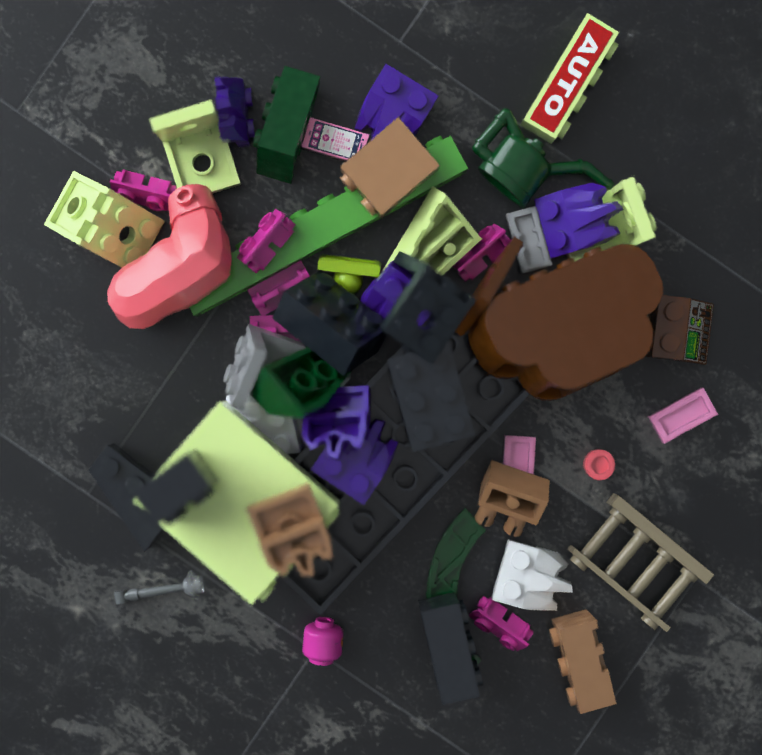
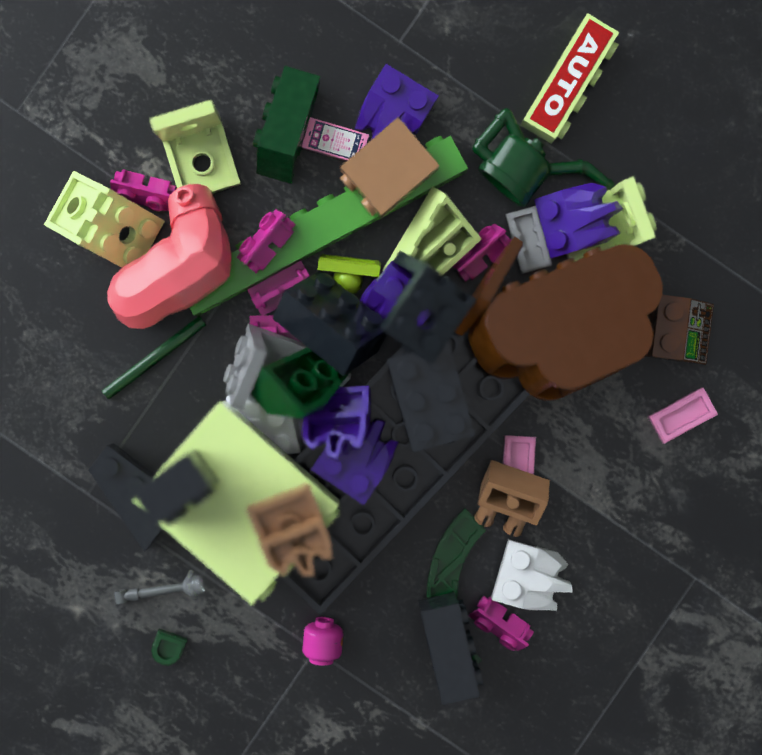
dark purple plate [215,76,255,147] -> none
medium nougat wedge [549,609,616,714] -> none
dark tan fence [567,493,714,632] -> none
coral tile [583,449,615,480] -> none
none -> dark green bar [102,316,207,399]
none -> dark green tile [151,629,188,666]

